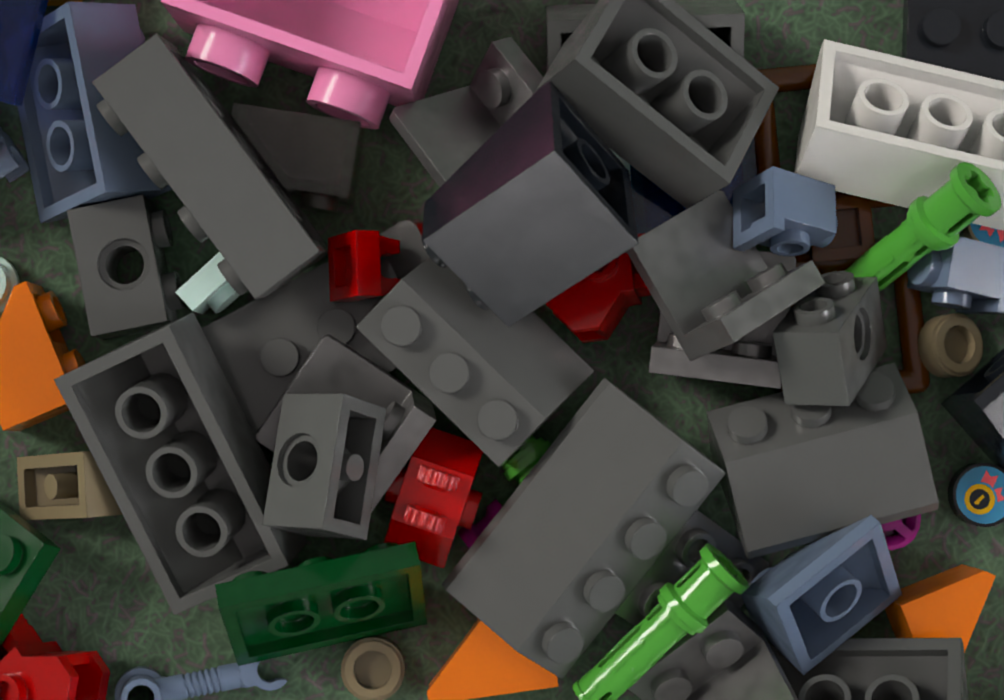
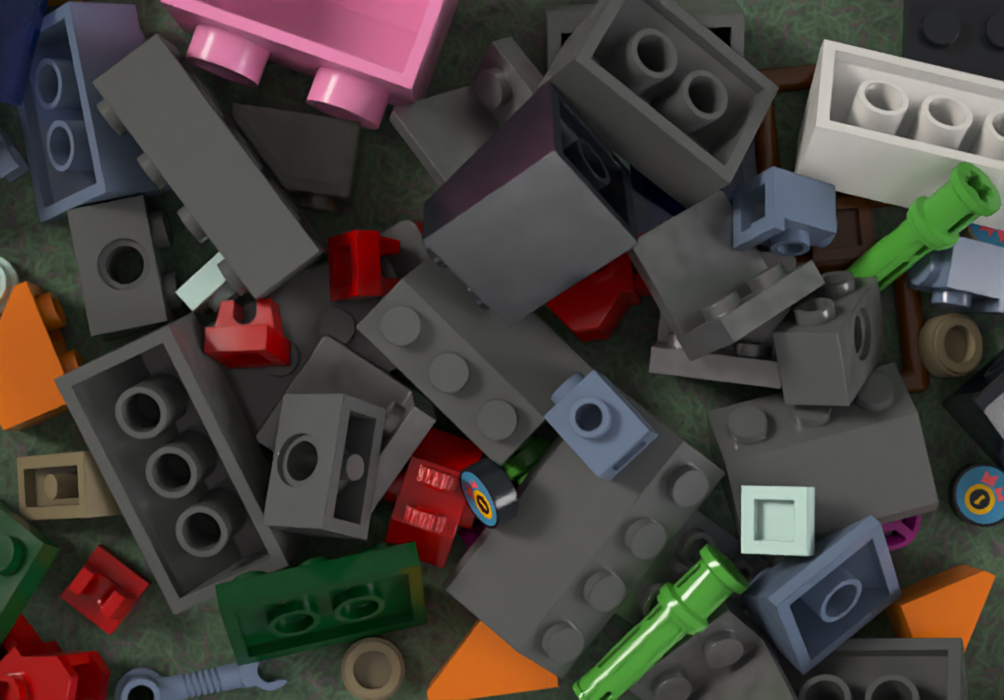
none -> red tile [59,544,153,635]
none -> red tile [204,298,291,369]
none -> black tile [459,458,519,529]
none -> sand blue brick [543,369,659,481]
none -> light aqua plate [741,485,815,556]

